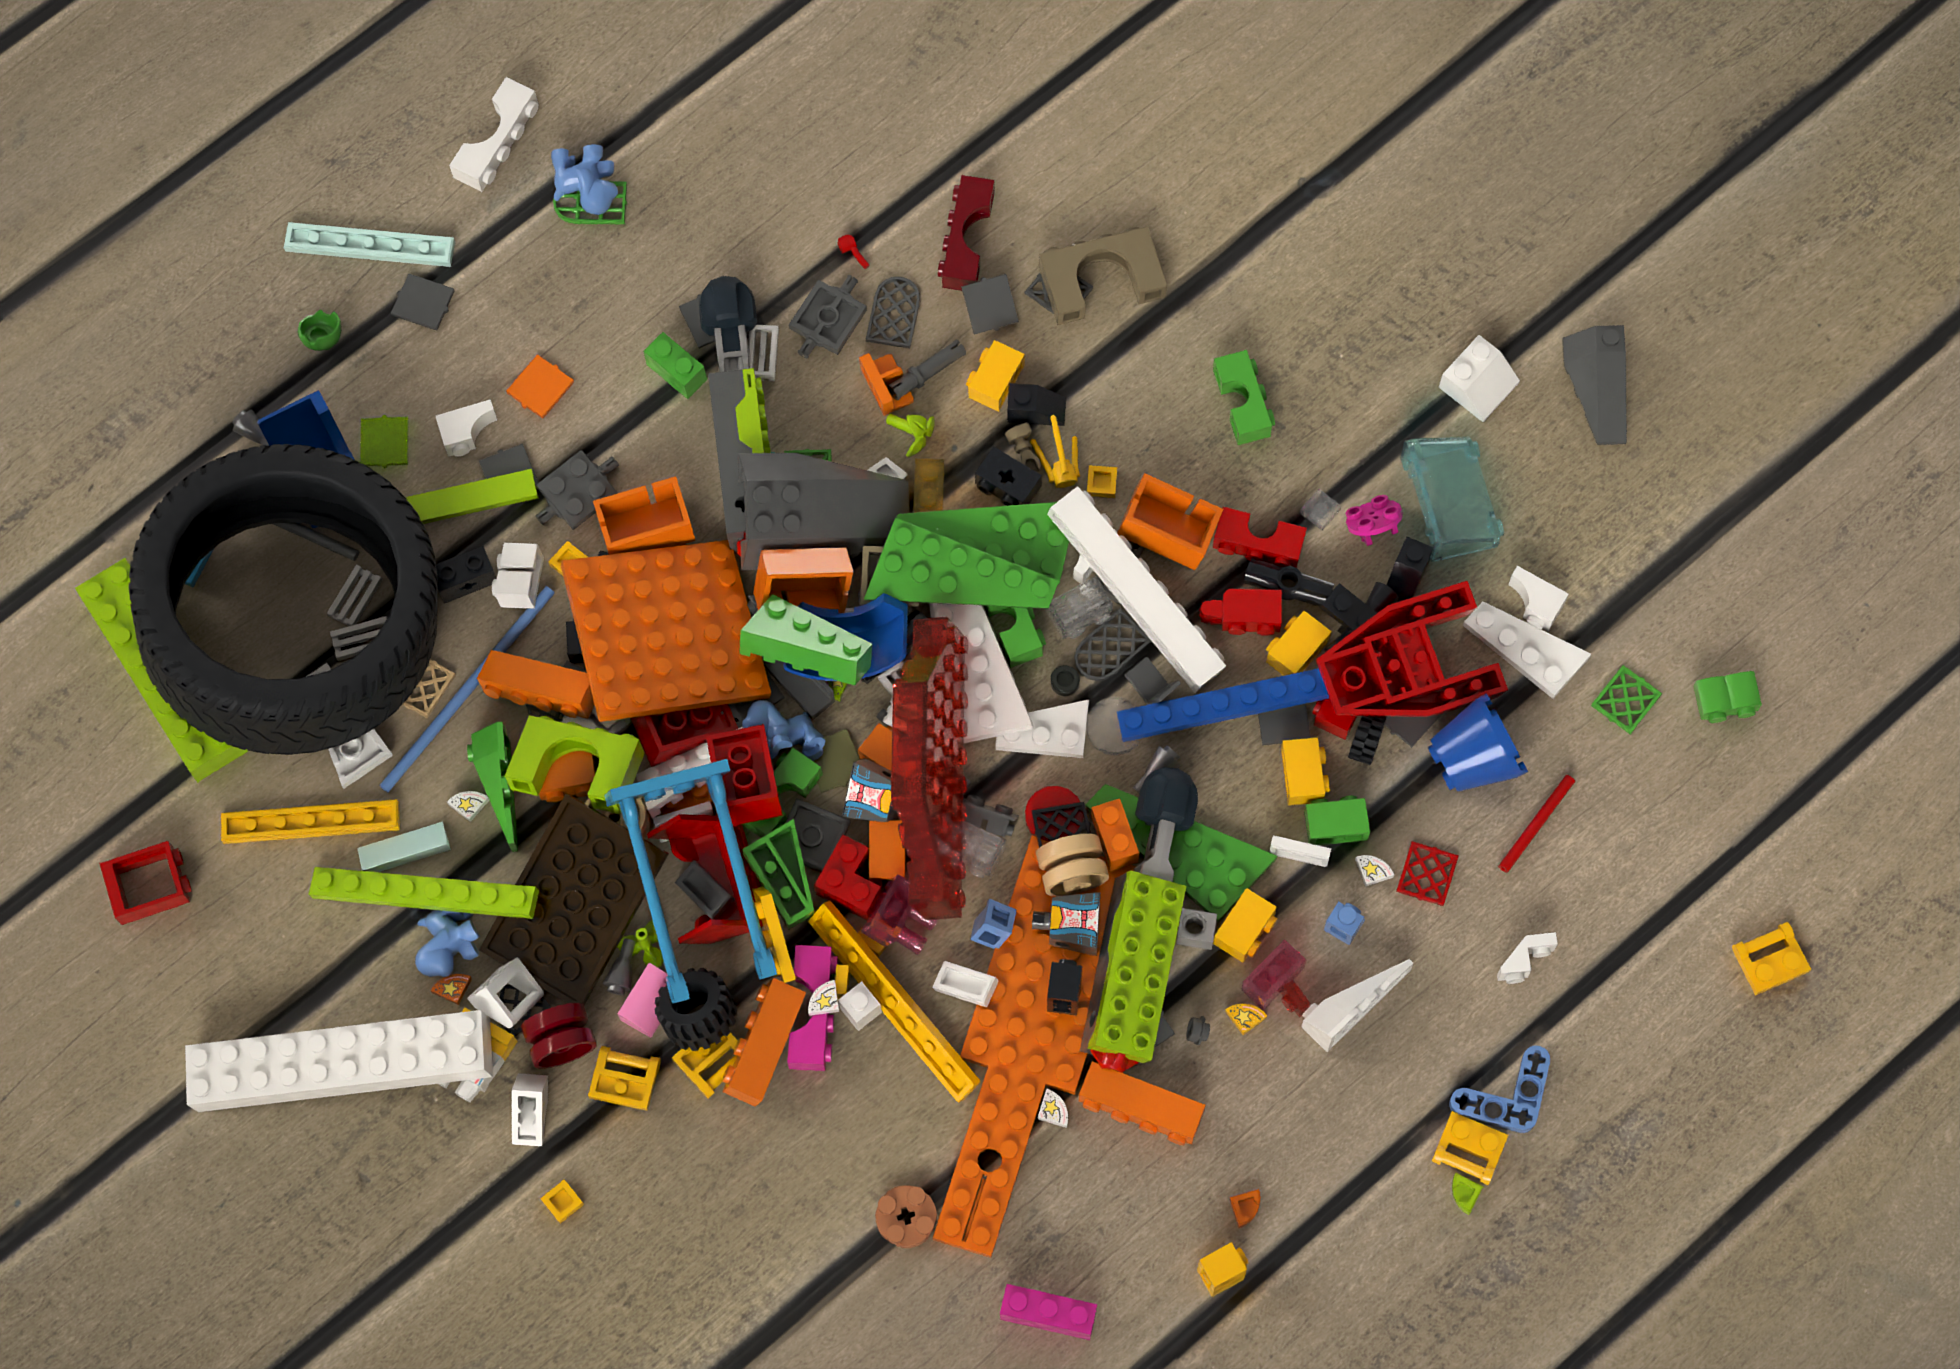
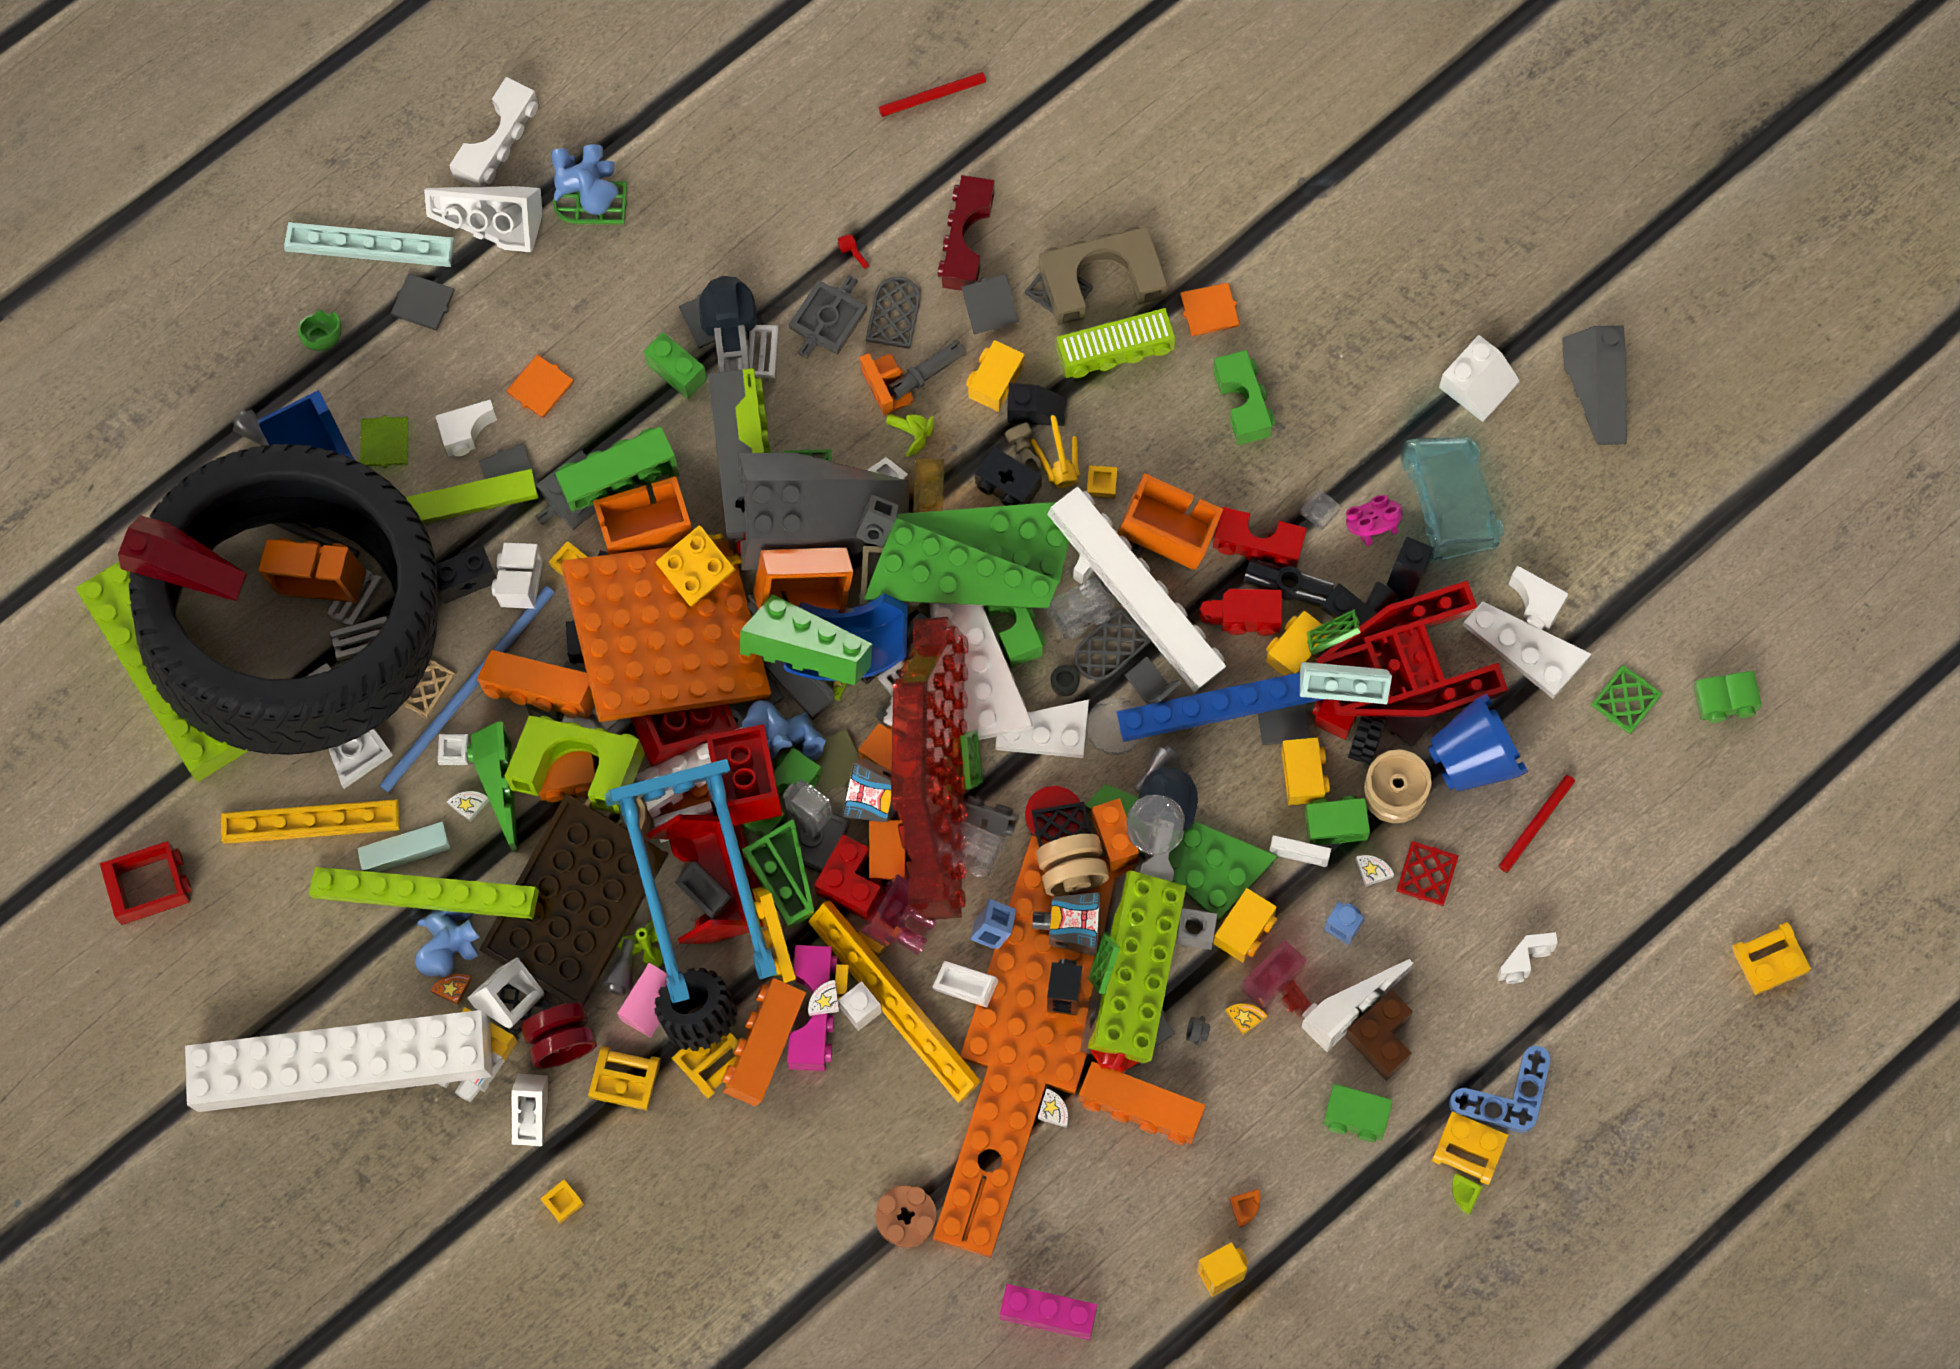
none -> dark red wedge [118,515,247,602]
none -> orange piece [258,538,367,603]
none -> white wedge [424,186,543,252]
none -> white tile [437,734,470,765]
none -> bright green wedge [555,426,680,512]
none -> yellow plate [655,525,741,607]
none -> clear brick [783,779,832,837]
none -> dark grey brick [855,495,899,547]
none -> red piece [879,72,986,117]
none -> bright green window [960,730,983,789]
none -> lime brick [1056,308,1175,378]
none -> bright green window [1088,932,1120,994]
none -> clear tile [1126,794,1185,854]
none -> orange piece [1180,283,1239,336]
none -> light aqua slope [1300,662,1392,704]
none -> bright green window [1307,609,1361,656]
none -> bright green brick [1323,1084,1393,1142]
none -> reddish brown brick [1345,990,1413,1081]
none -> tan wheel [1363,750,1432,824]

